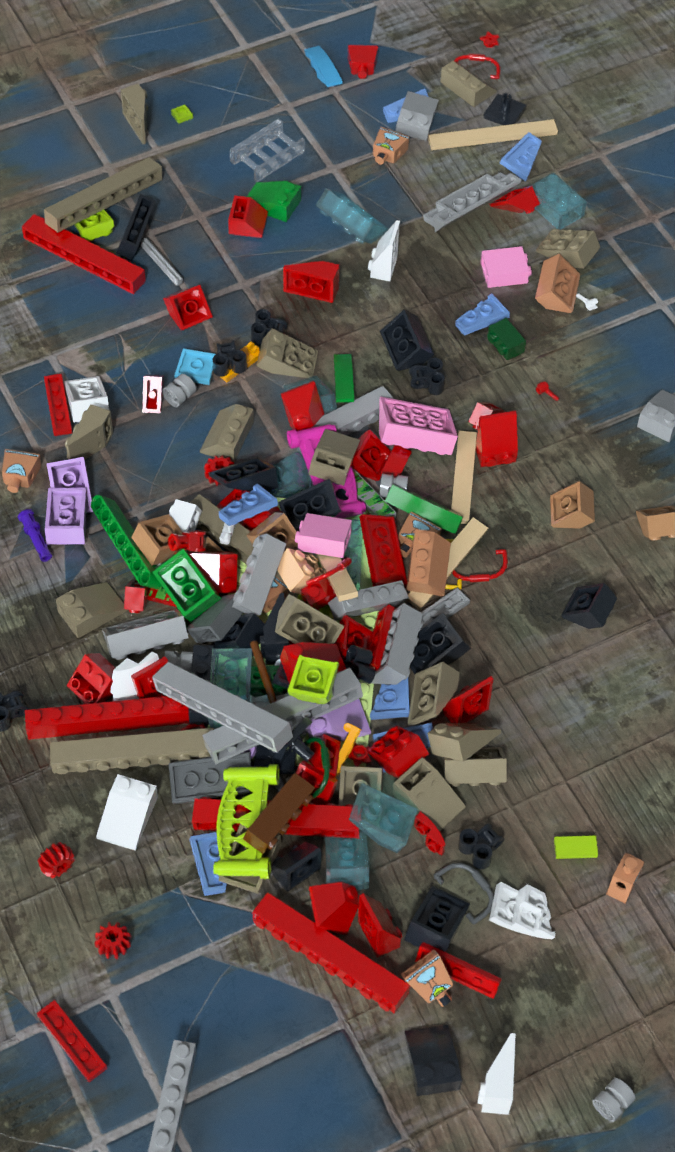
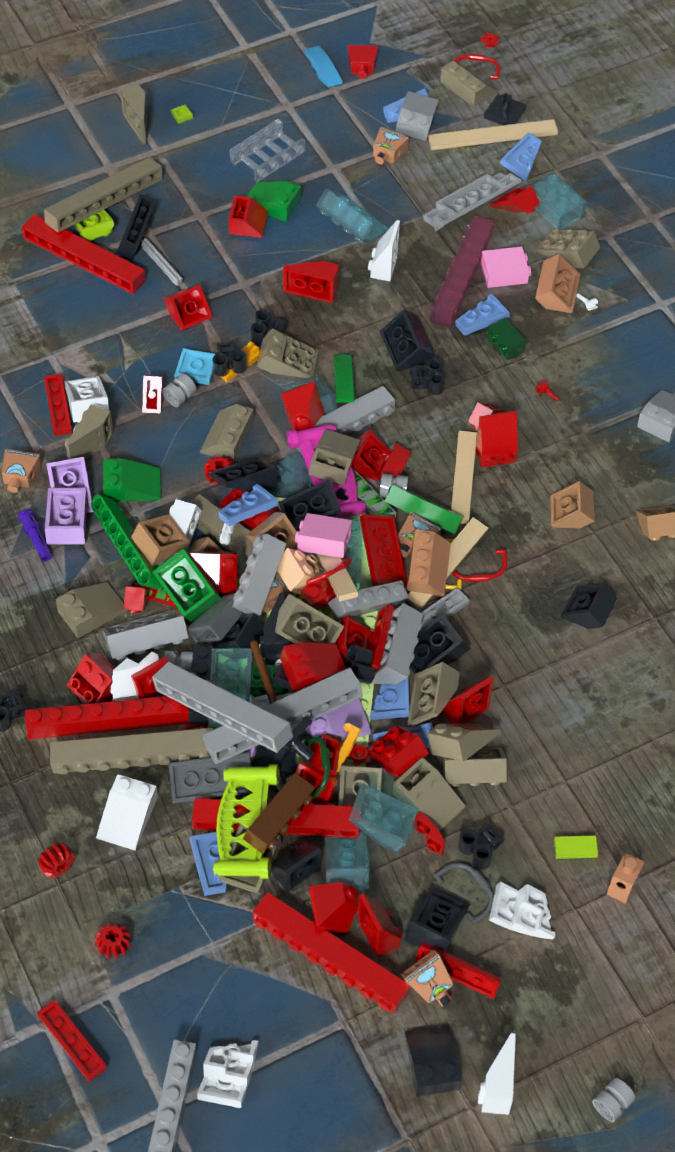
red connector [168,530,206,552] -> none
lime slope [288,655,339,704] -> none
bright pink slope [379,396,458,455] -> none
none -> green slope [103,458,161,502]
none -> white slope [197,1040,259,1108]
none -> clear smoke slope [229,541,247,579]
none -> clear pink brick [429,216,494,328]

